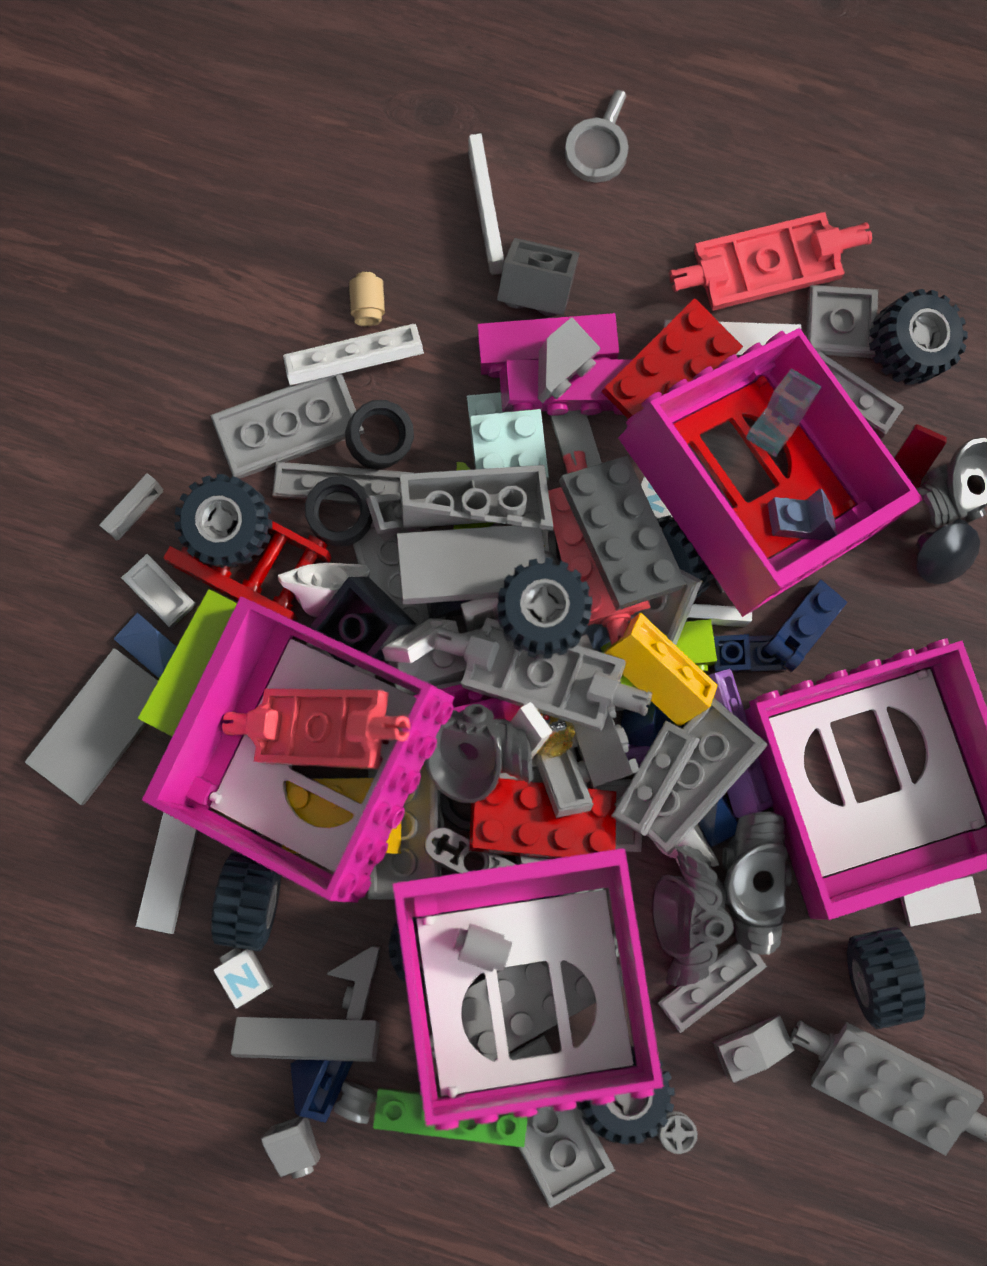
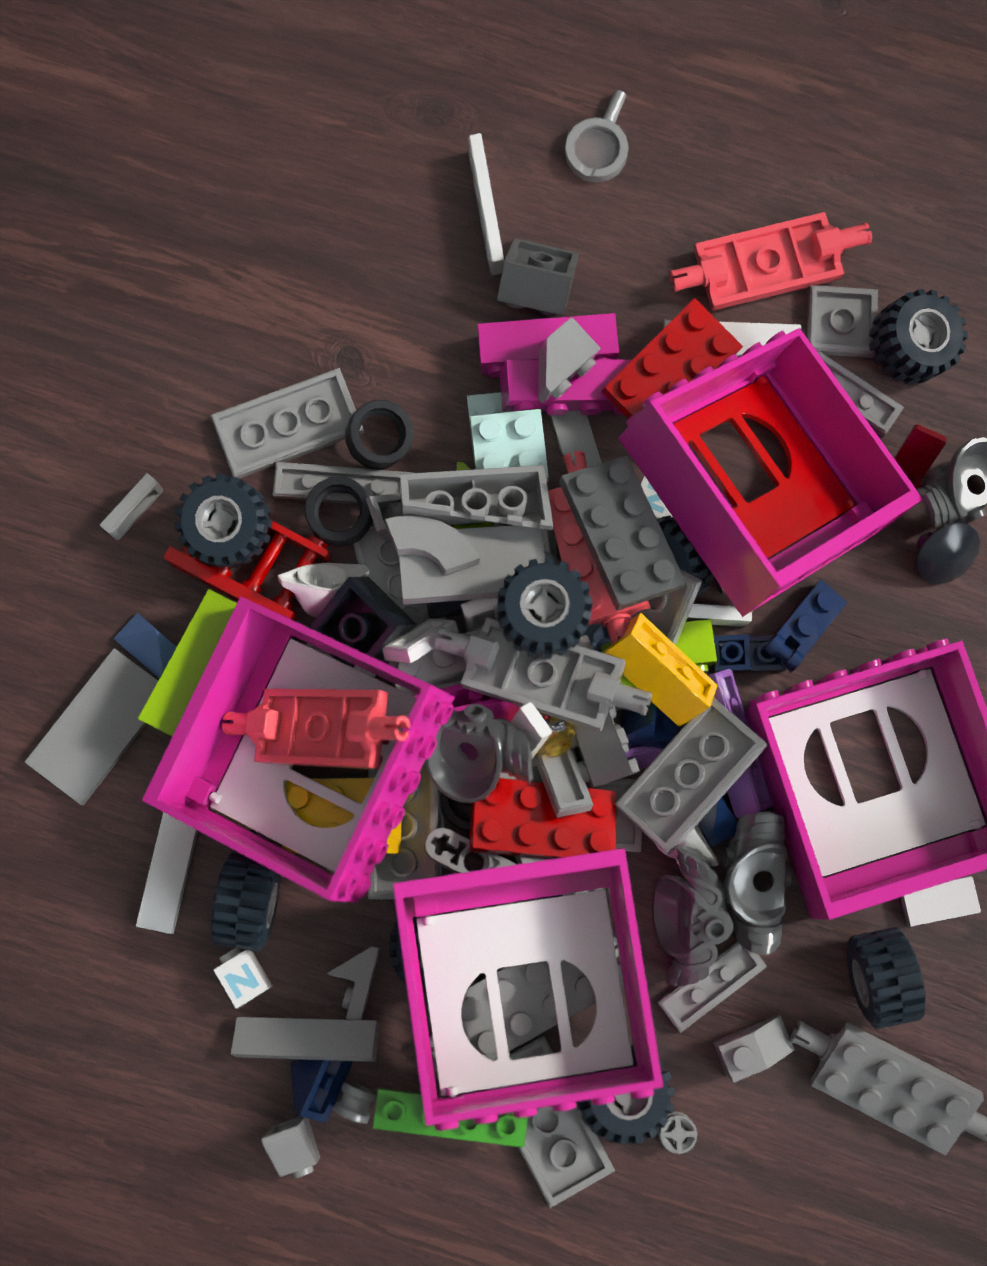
white tile [121,554,197,629] -> none
white tile [283,324,424,385] -> none
tan brick [349,272,385,326] -> none
light grey brick [453,923,512,972] -> none
light grey tile [611,721,700,836] -> none
clear light blue slope [746,368,822,457] -> none
sand blue slope [767,489,837,541] -> none
none -> light grey tile [385,515,480,575]

